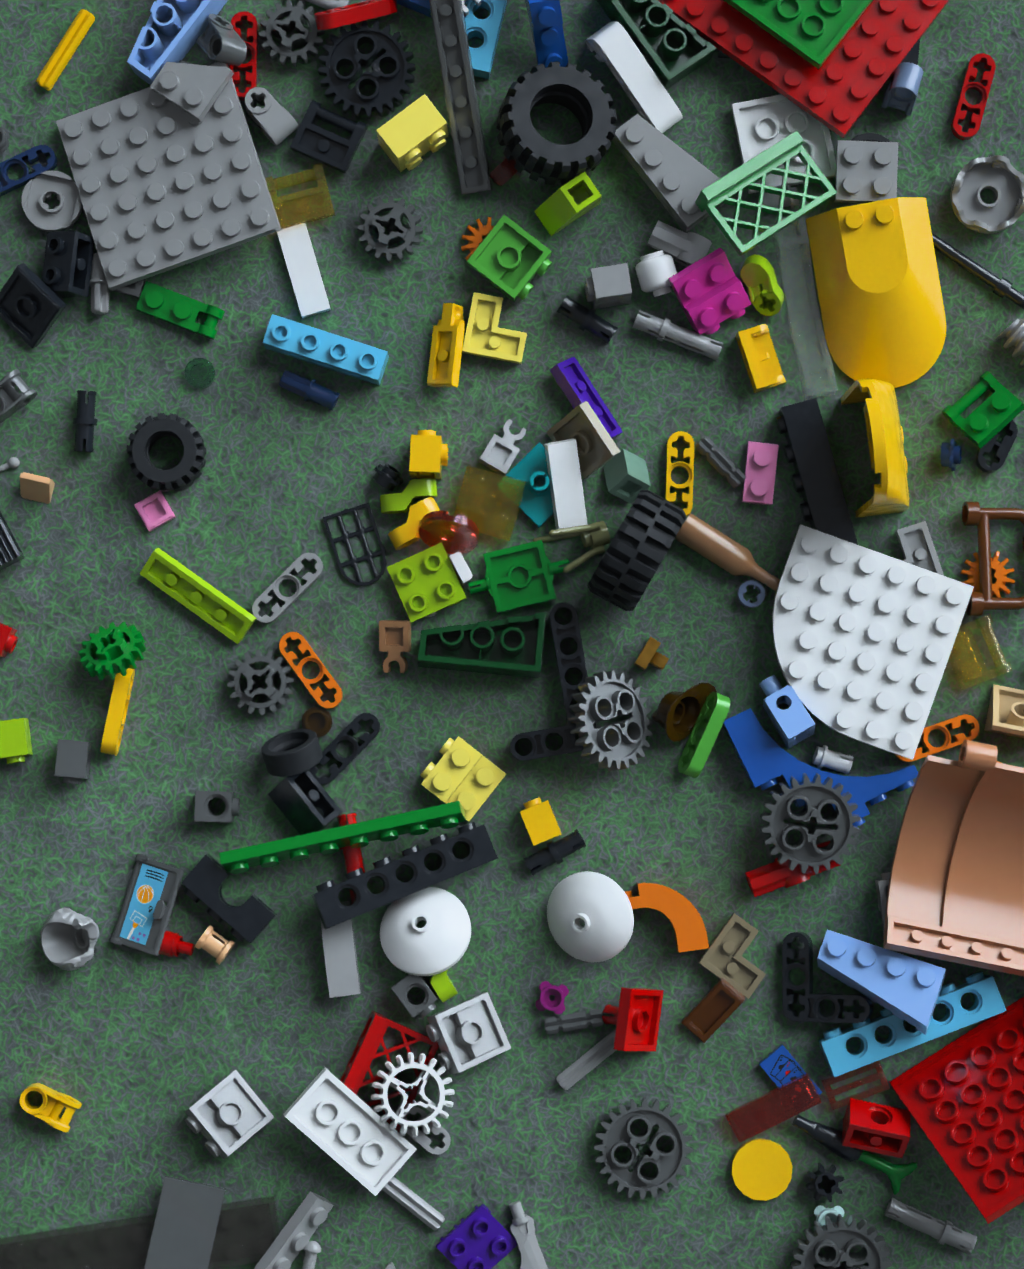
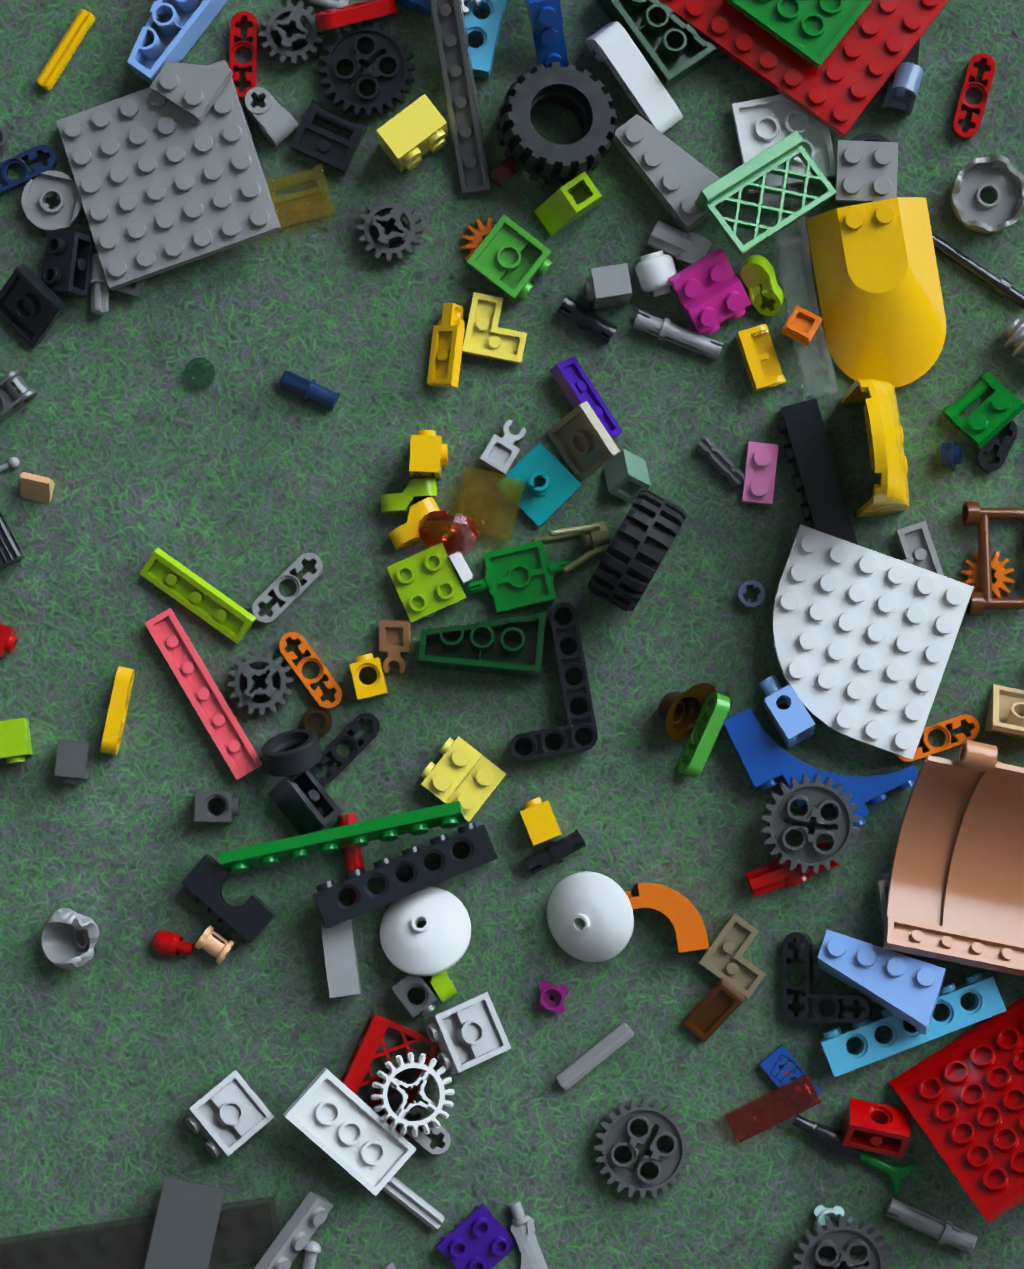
yellow piece [19,1083,82,1132] -> none
black pin [73,390,98,453] -> none
green gear [79,622,146,680] -> none
door [110,854,184,956] -> none
black tyre [126,413,207,493] -> none
bright pink tile [134,490,176,532] -> none
green plate [135,281,225,340] -> none
dark grey piece [196,14,247,66] -> none
medium azure brick [262,314,389,385] -> none
white tile [277,223,331,318] -> none
black window [323,503,387,586] -> none
black plate [373,464,403,491] -> none
white tile [544,438,588,529] -> none
dark grey axle [544,1009,604,1035] -> none
dark grey gear [569,671,653,771] -> none
red tile [602,987,664,1051] -> none
pearl gold tile [634,637,669,670] -> none
yellow beam [665,431,694,517] -> none
medium nougat piece [675,513,780,591] -> none
yellow tile [731,1138,793,1201] -> none
black gear [805,1163,845,1202] -> none
white pin [812,745,853,775] -> none
clear red tile [821,1060,890,1110] -> none
clear yellow plate [949,614,1013,690] -> none
none -> coral plate [144,608,264,780]
none -> yellow brick [349,653,388,701]
none -> orange tile [781,305,823,346]

